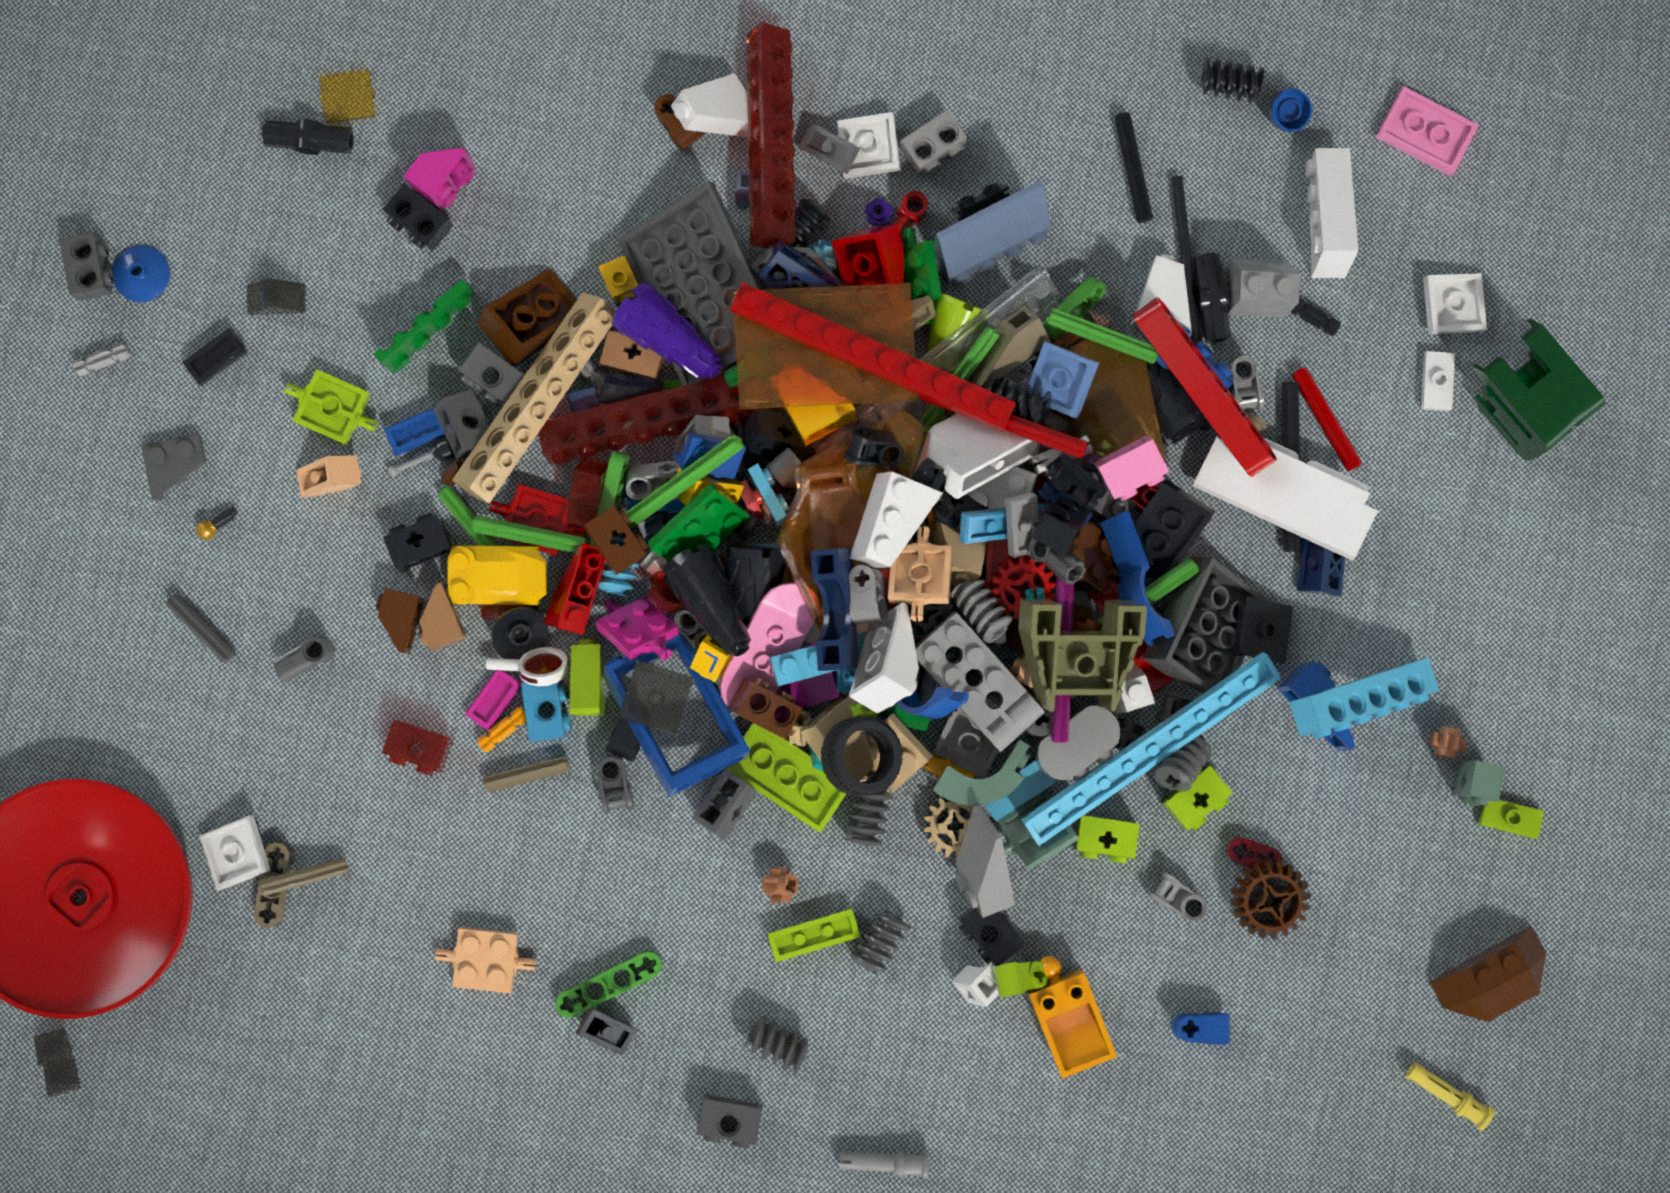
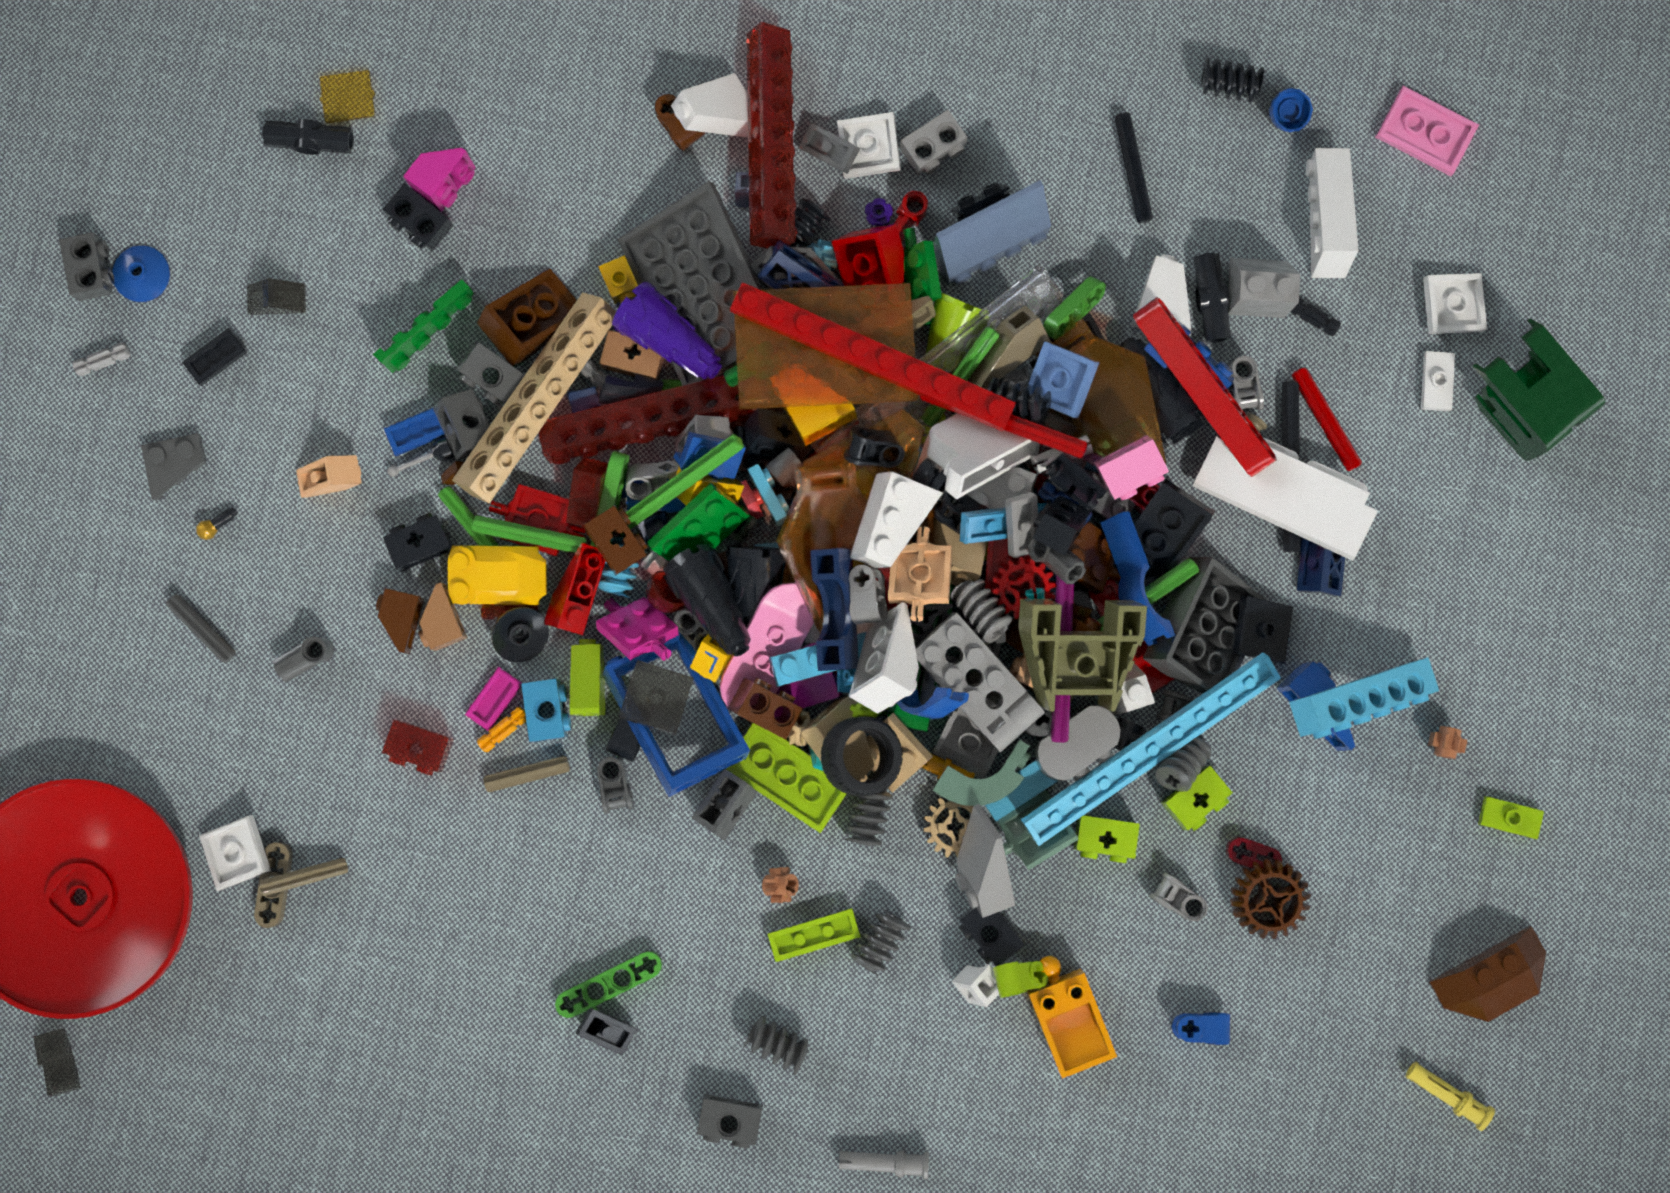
lime plate [284,369,379,446] -> none
light nougat plate [435,927,537,993] -> none
white piece [486,647,569,686] -> none
bright green axle [1047,308,1159,364] -> none
black piece [1171,176,1211,431] -> none
sand green brick [1452,760,1505,806] -> none

